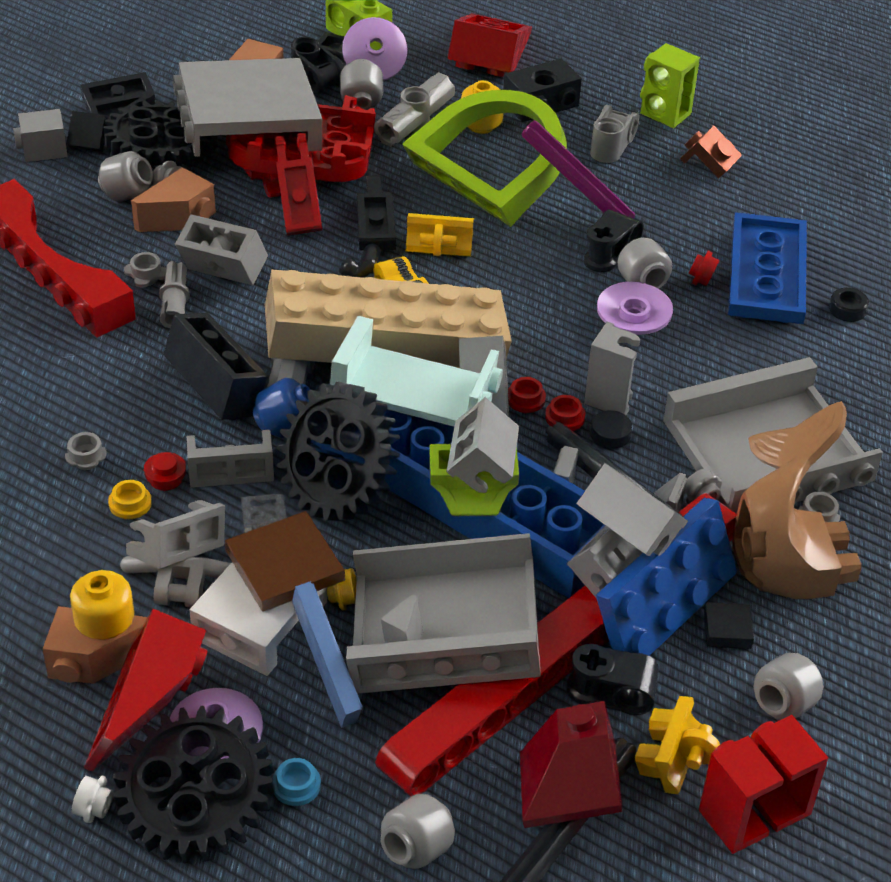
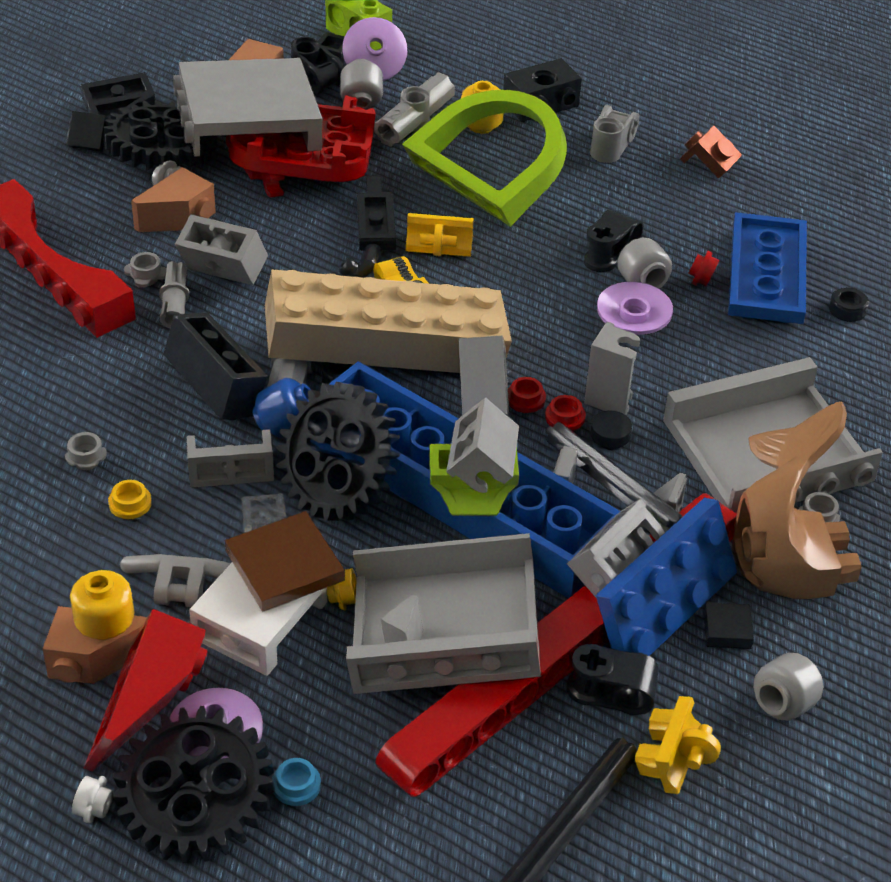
light grey brick [13,109,68,162] -> none
light grey head [98,151,153,202] -> none
light grey hinge [126,500,225,569] -> none
red plate [144,452,186,491] -> none
red hinge [275,133,323,236] -> none
medium blue tile [292,581,362,728] -> none
light aqua panel [330,316,503,427] -> none
light grey head [381,794,455,869] -> none
red slope [447,13,532,77] -> none
dark red slope [520,701,622,828] -> none
magenta axle [521,120,635,219] -> none
light grey hinge [576,463,688,556] -> none
lime brick [640,43,700,128] -> none
light grey plate [685,468,722,504] -> none
red piece [699,715,829,854] -> none

